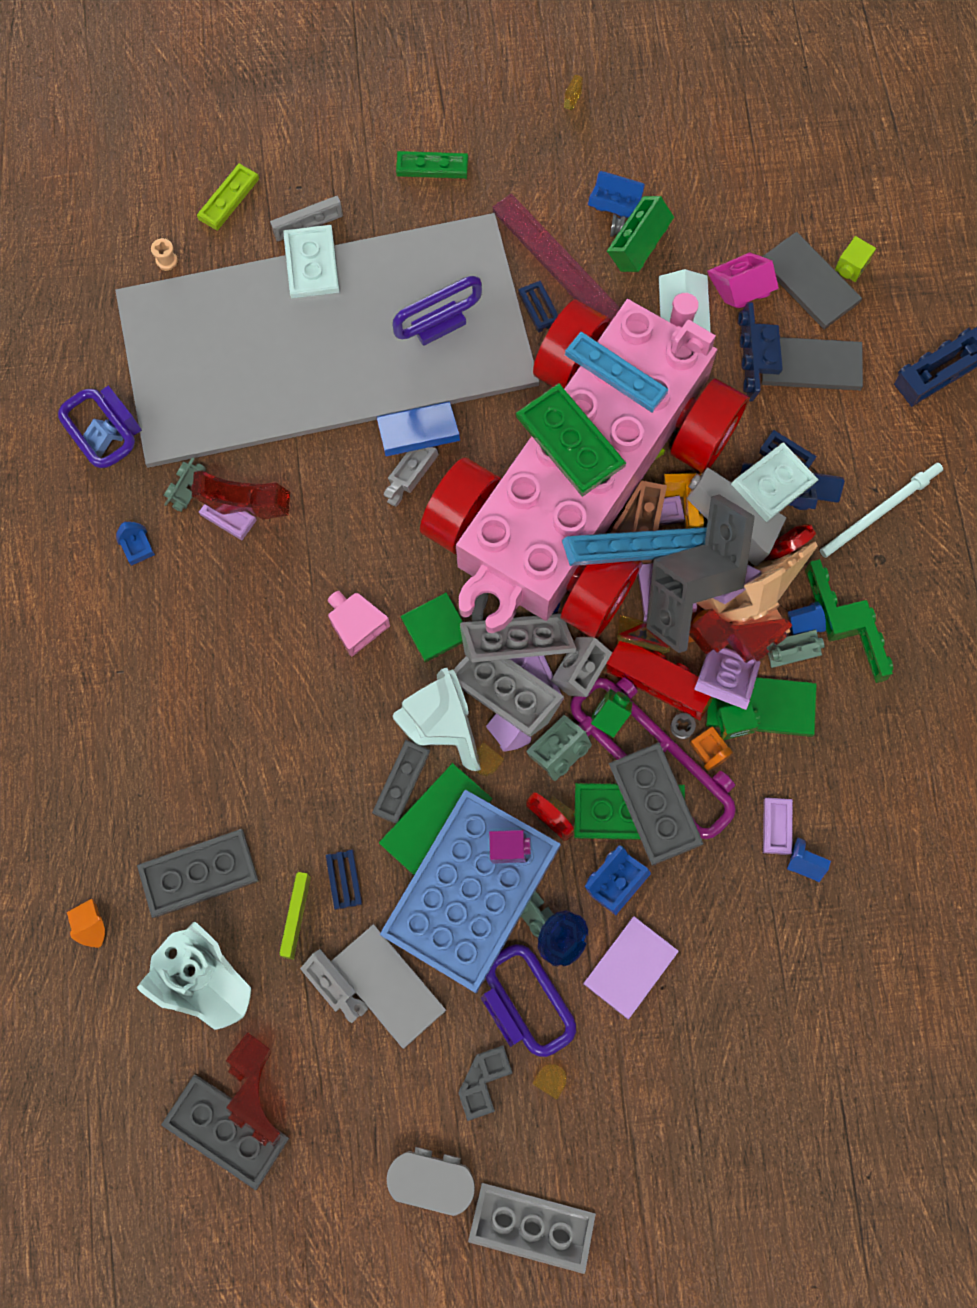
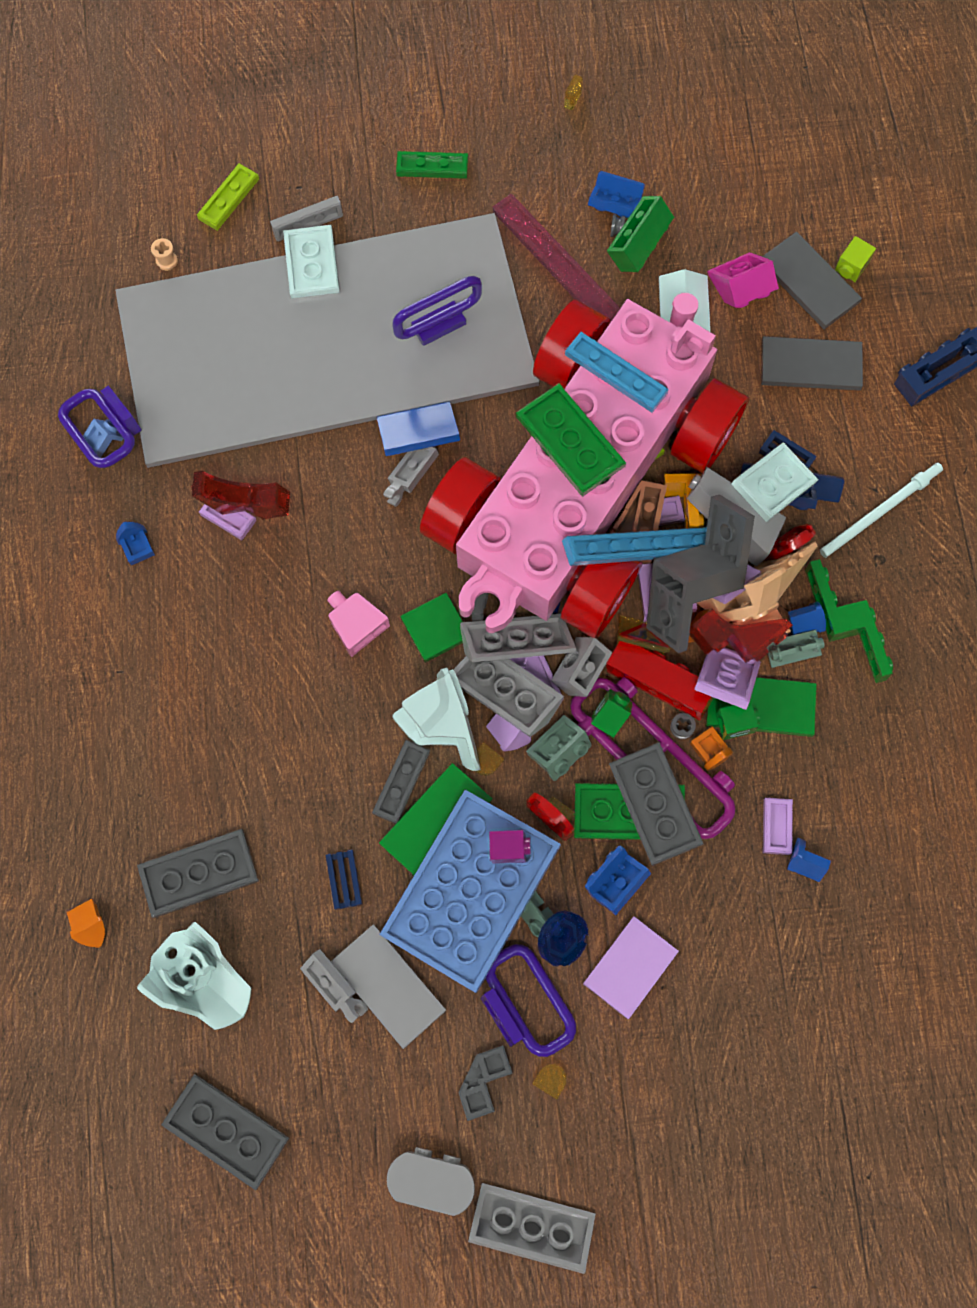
sand green hinge [163,457,206,512] -> none
clear red arch [226,1032,281,1147] -> none
lime tile [280,872,311,960] -> none
dark blue tile [518,281,558,333] -> none
dark blue bracket [738,302,783,402] -> none

